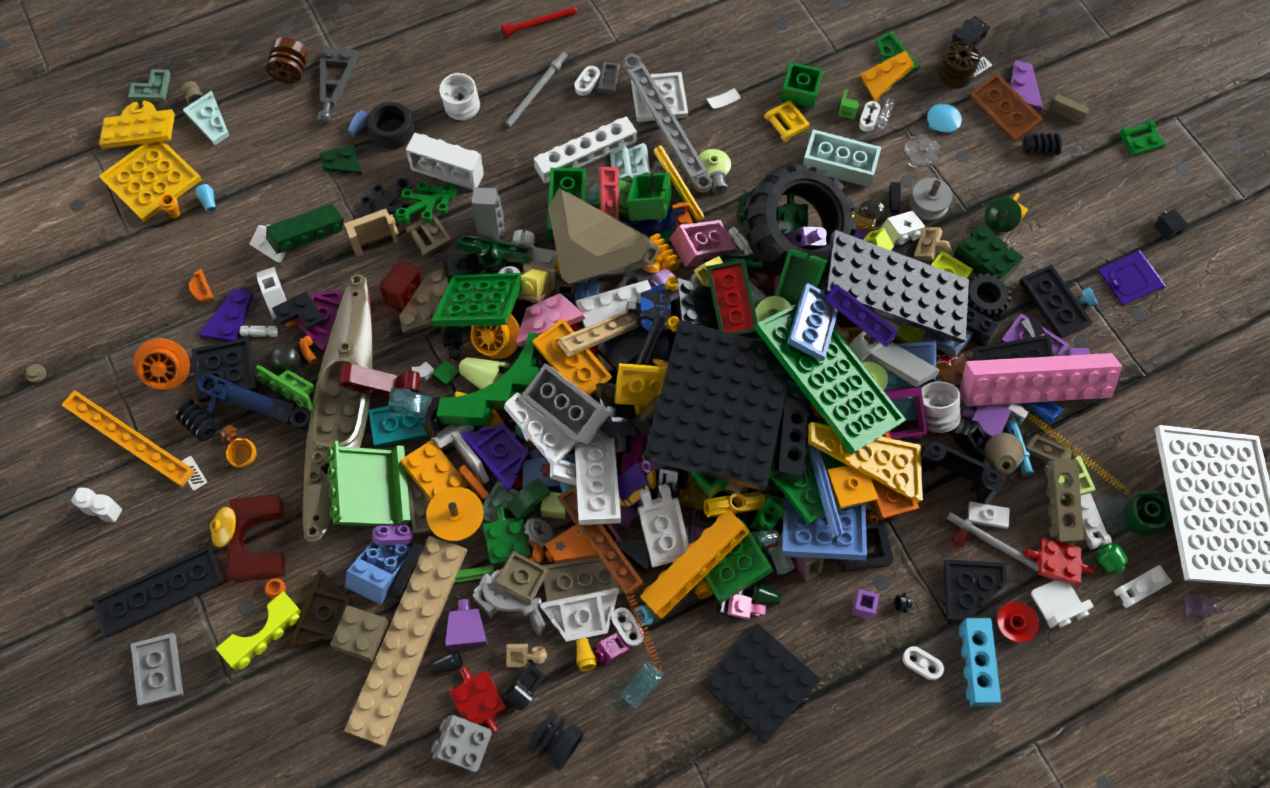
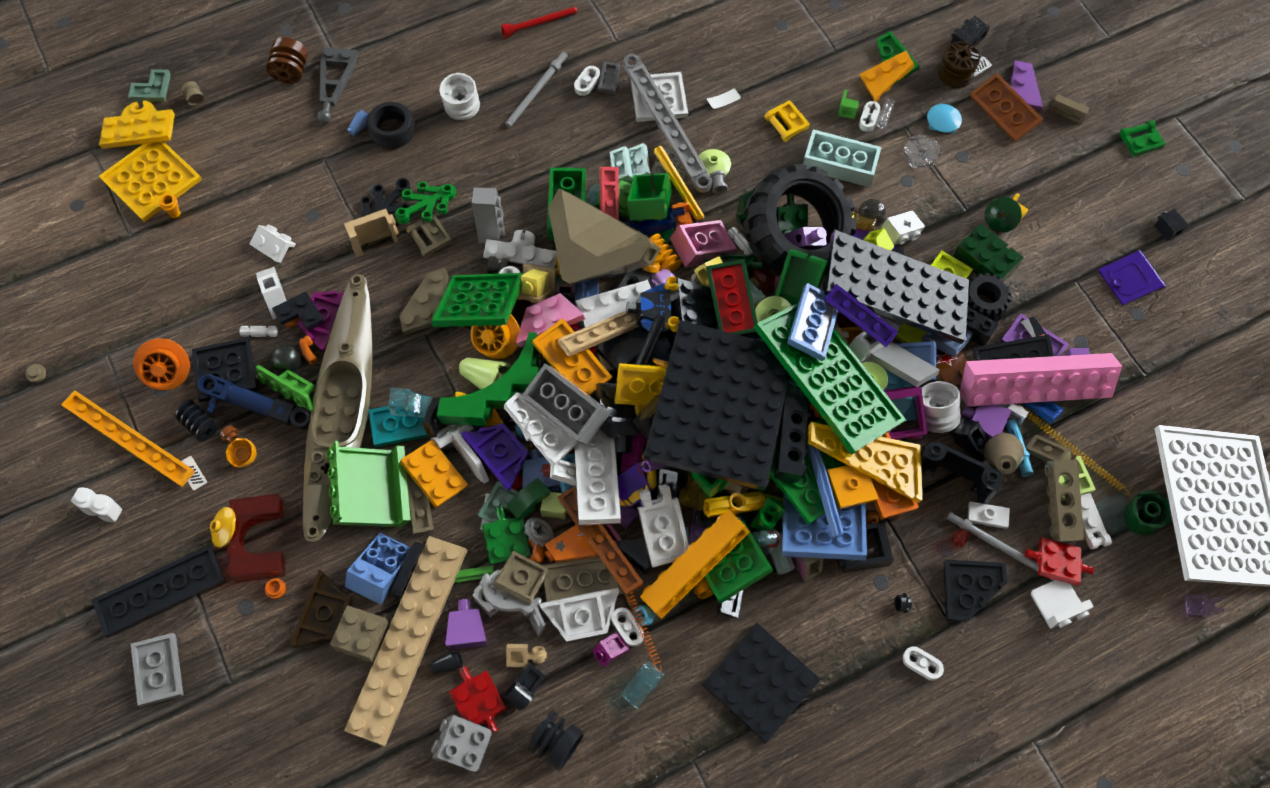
light aqua wing [183,91,230,145] -> none
orange plate [188,269,215,302] -> none
medium azure cone [195,184,216,213] -> none
dark purple wing [199,289,254,342] -> none
neon yellow arch [216,591,302,671] -> none
dark green brick [266,204,344,254] -> none
dark green wing [319,144,362,175] -> none
dark red beam [339,364,420,402] -> none
medium lavender plate [372,525,413,546] -> none
clear red brick [379,258,423,313] -> none
white brick [406,133,484,190] -> none
white piece [412,362,434,382] -> none
light orange piece [426,487,483,541] -> none
green tile [432,361,460,387] -> none
black panel [435,253,479,276] -> none
black plate [441,326,462,360] -> none
dark green plate [457,234,533,268] -> none
orange plate [459,464,490,499] -> none
white brick [534,116,637,184] -> none
yellow cone [576,638,597,671] -> none
bright pink plate [728,594,766,619] -> none
dark green cone [750,583,781,605] -> none
green brick [780,62,824,109] -> none
medium lavender brick [851,589,880,620] -> none
black beam [889,182,901,213] -> none
light grey wheel [909,178,952,221] -> none
tan plate [914,227,954,261] -> none
medium azure brick [959,618,1001,706] -> none
red dish [997,602,1039,643] -> none
black plate [1019,264,1093,339] -> none
black piece [1022,133,1062,156] -> none
medium azure tile [1078,287,1098,307] -> none
green head [1096,543,1128,574] -> none
white plate [1113,565,1172,609] -> none

